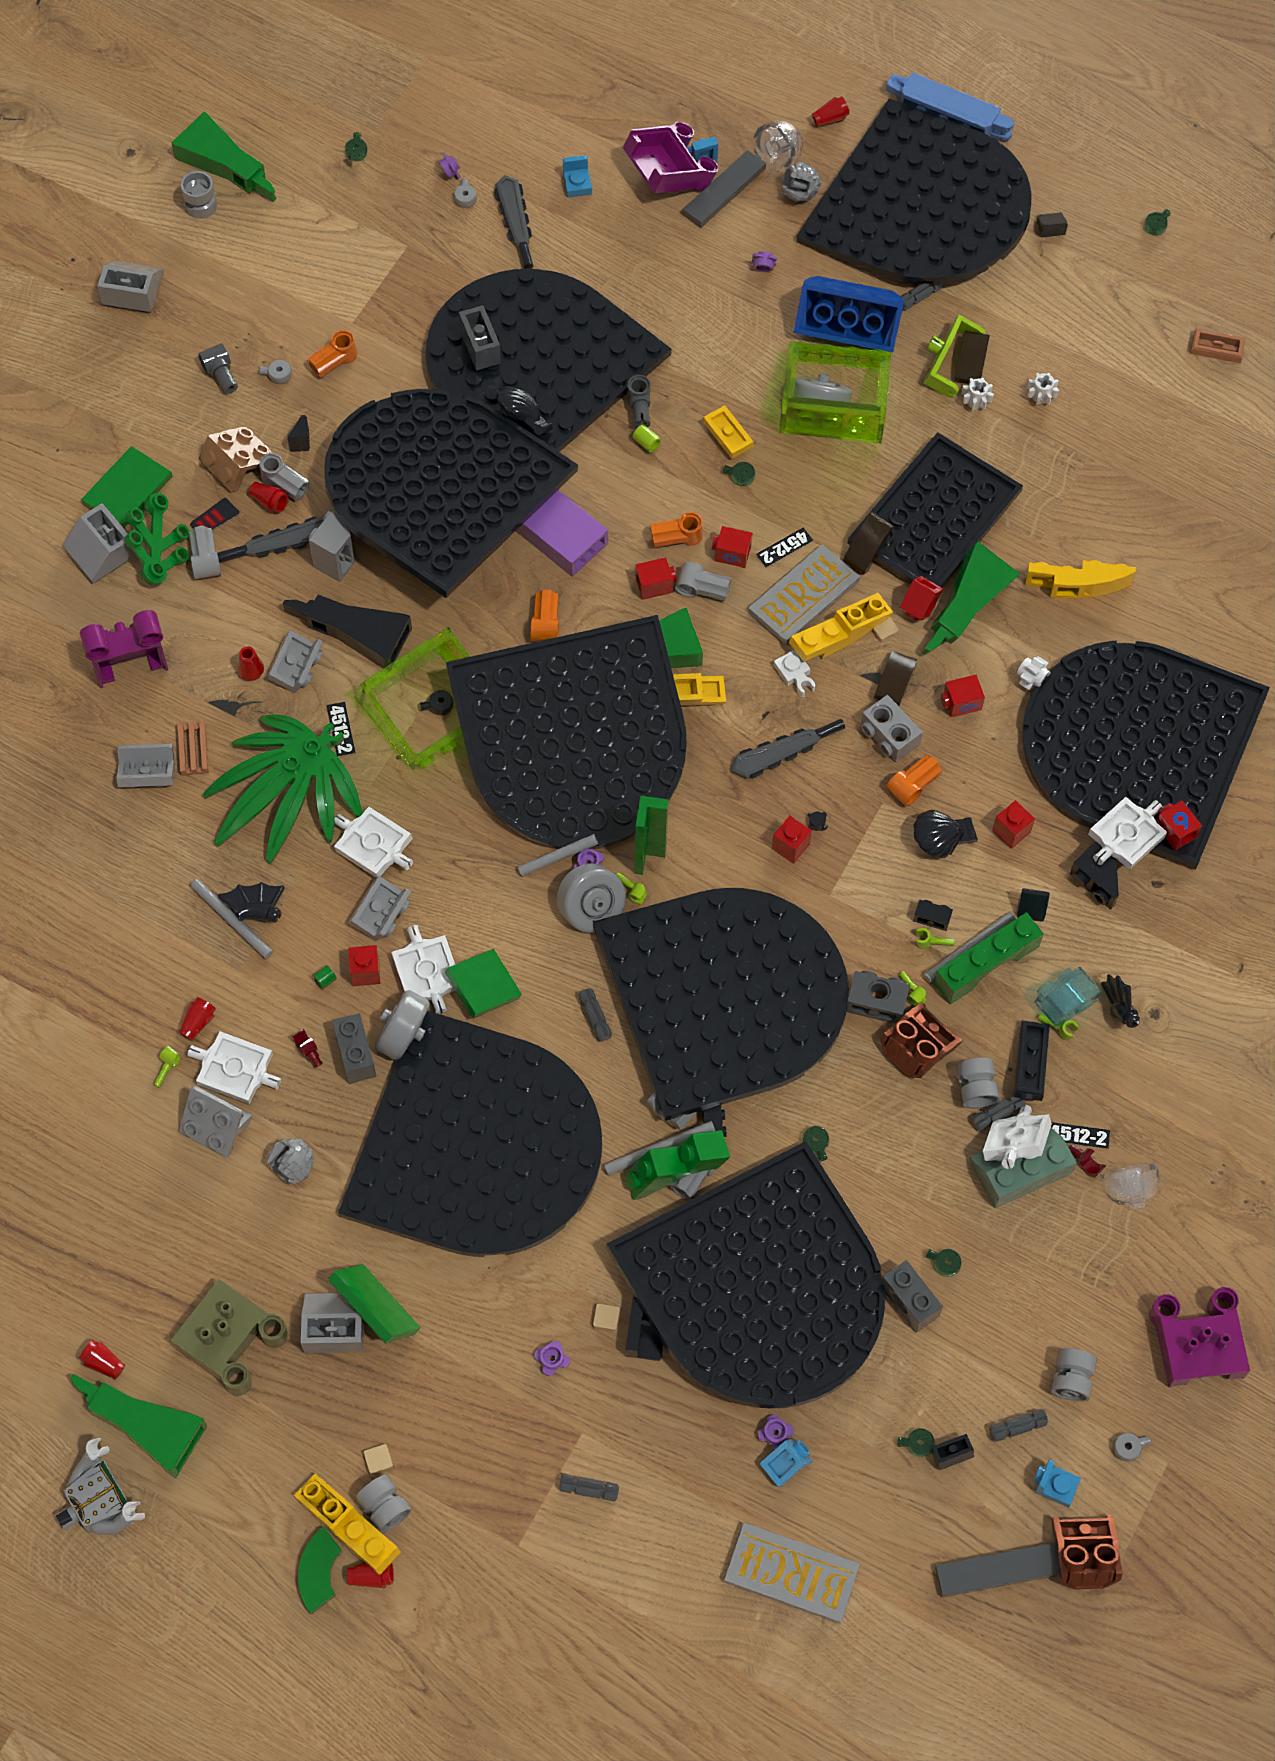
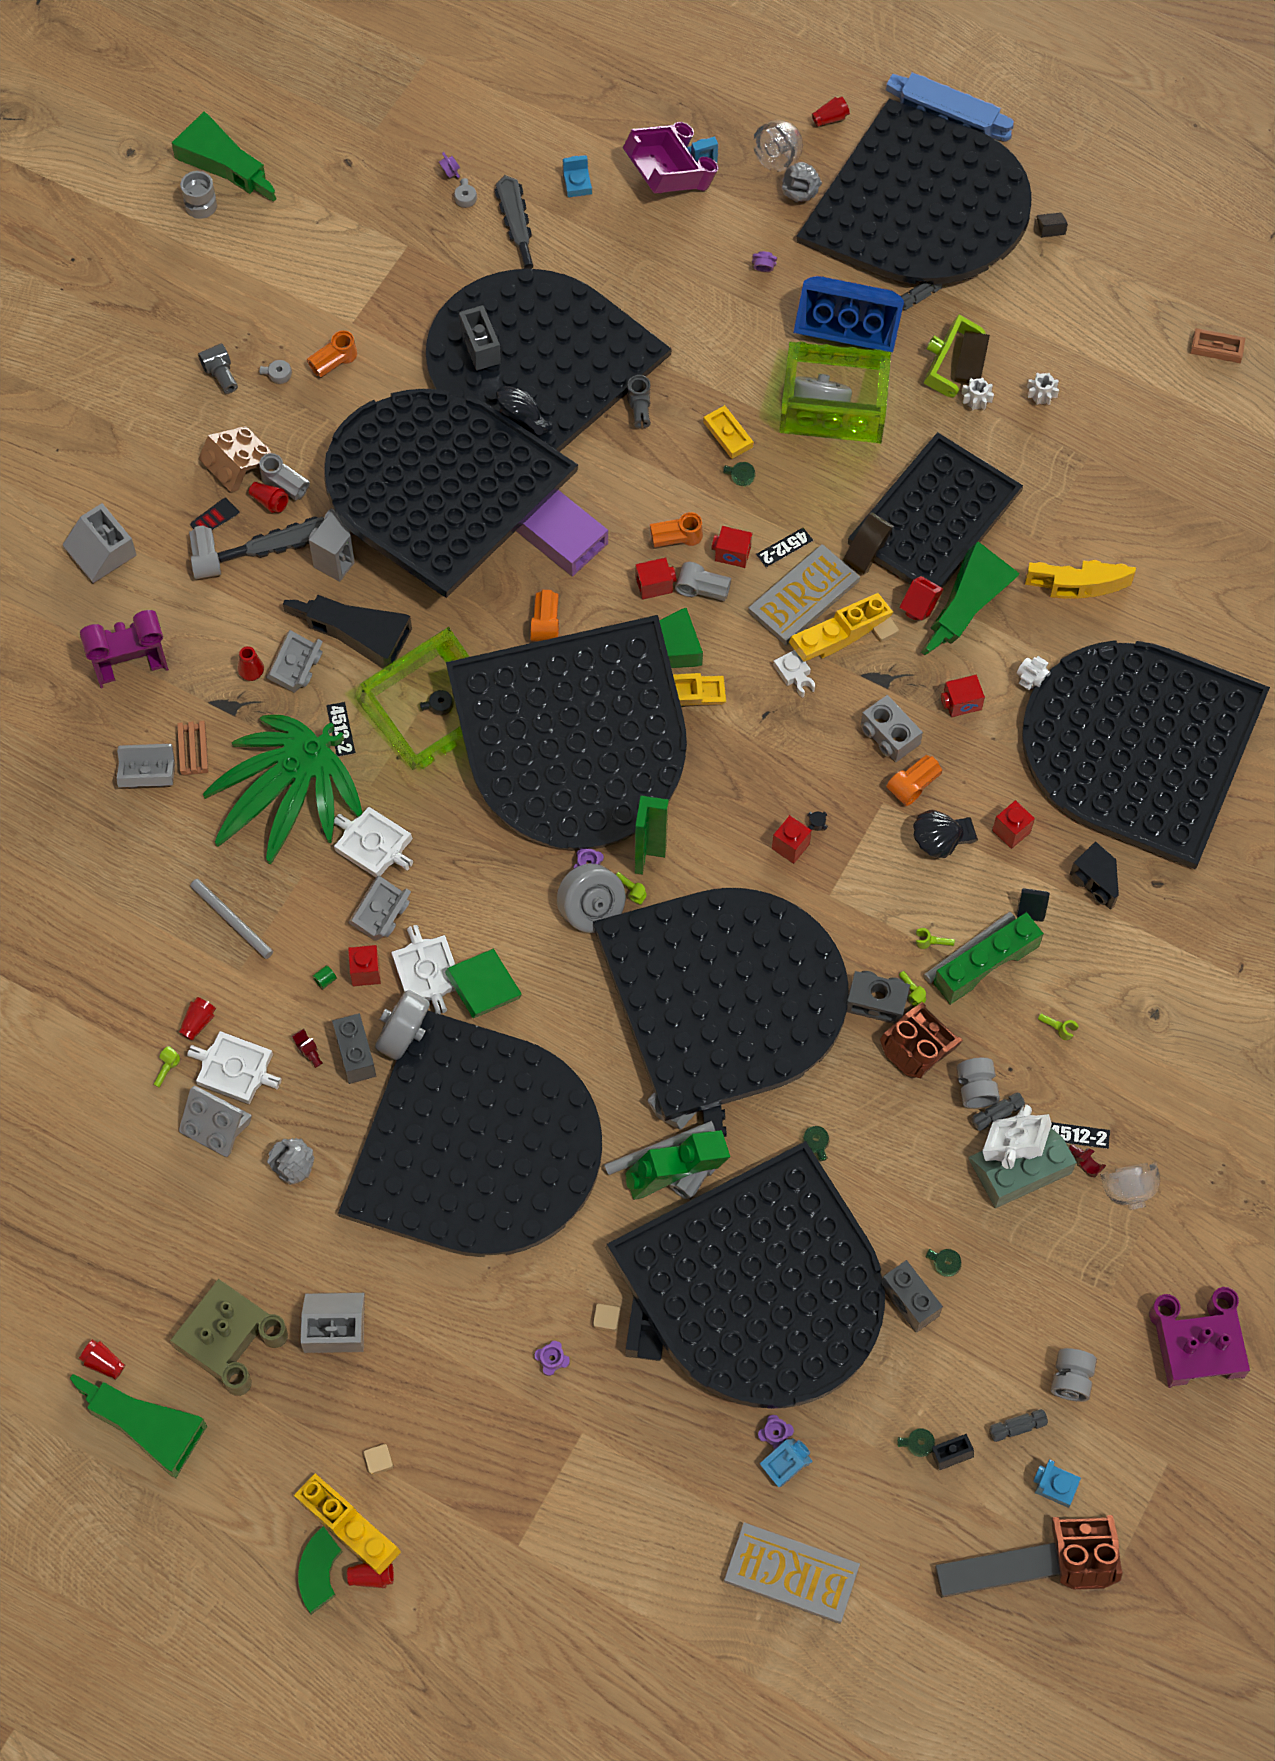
light grey torso [55,1438,145,1535] -> none
green tile [81,446,173,528] -> none
light grey slope [97,260,164,312] -> none
green plant [124,493,190,585] -> none
black arm [218,882,285,923] -> none
black slope [288,415,310,452] -> none
green tile [328,1264,421,1343] -> none
clear green piece [345,132,368,161] -> none
light grey wheel [355,1475,412,1534] -> none
light grey bar [518,834,598,877] -> none
dark grey axle [559,1474,619,1501] -> none
dark grey axle [579,988,612,1042] -> none
lime hinge [632,424,662,453] -> none
dark grey tile [683,150,766,228] -> none
dark grey sword [732,719,845,779] -> none
dark brown slope [874,651,918,706] -> none
black piece [913,899,953,931] -> none
black tile [1014,1020,1050,1101] -> none
clear light blue brick [1034,967,1102,1027] -> none
white plate [1088,797,1167,870] -> none
black arm [1101,974,1140,1028] -> none
light grey piece [1113,1433,1151,1462] -> none
clear green piece [1144,209,1171,235] -> none
red brick [1157,801,1202,851] -> none

